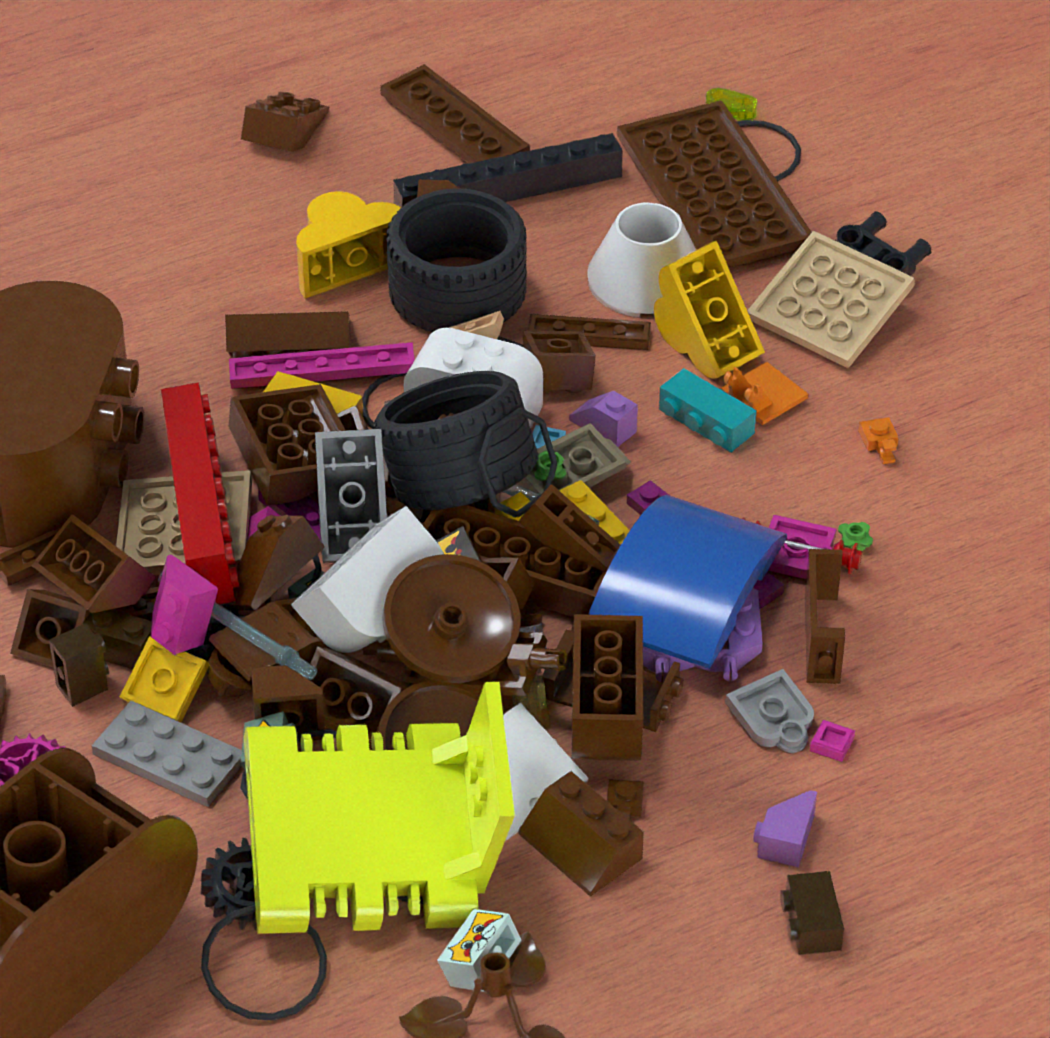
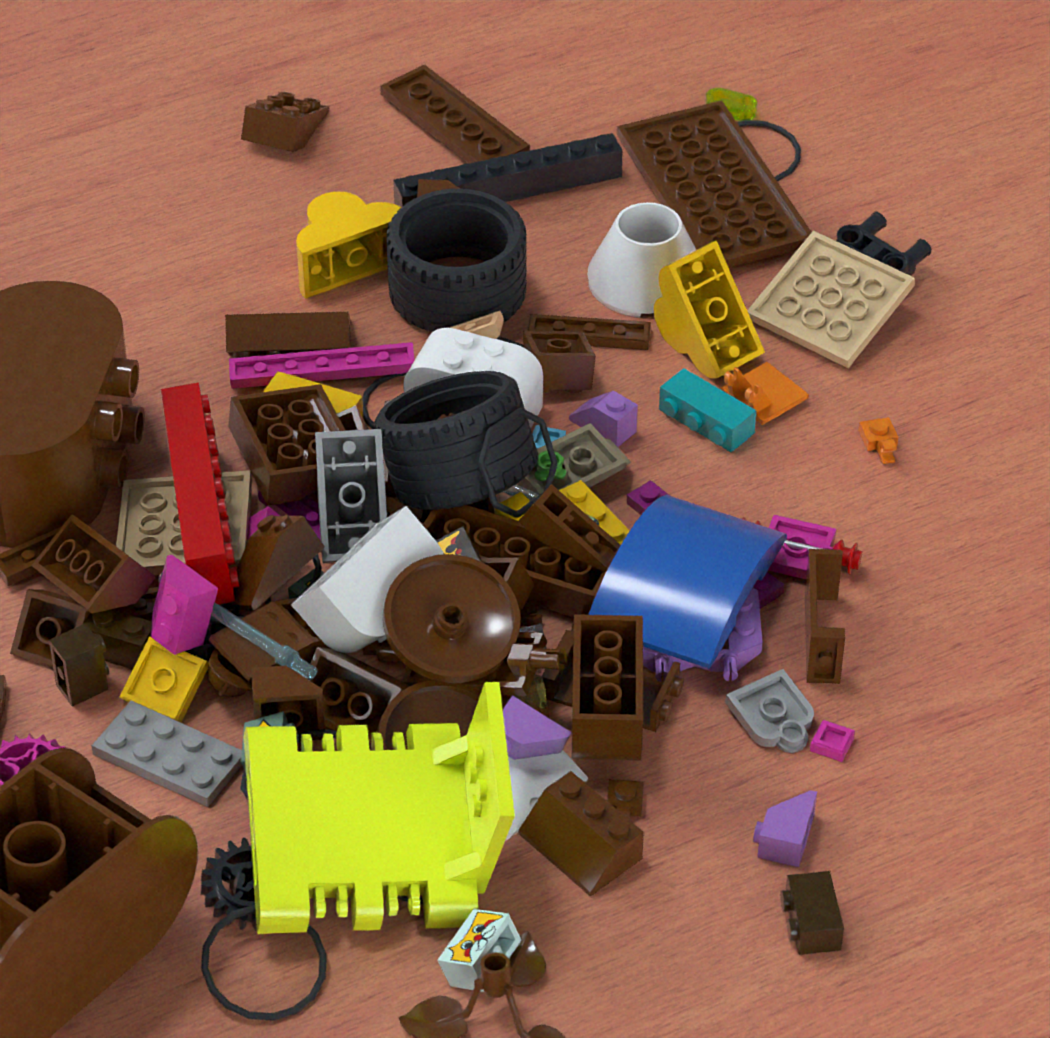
bright green plate [838,522,873,551] -> none
none -> medium lavender slope [503,696,572,760]

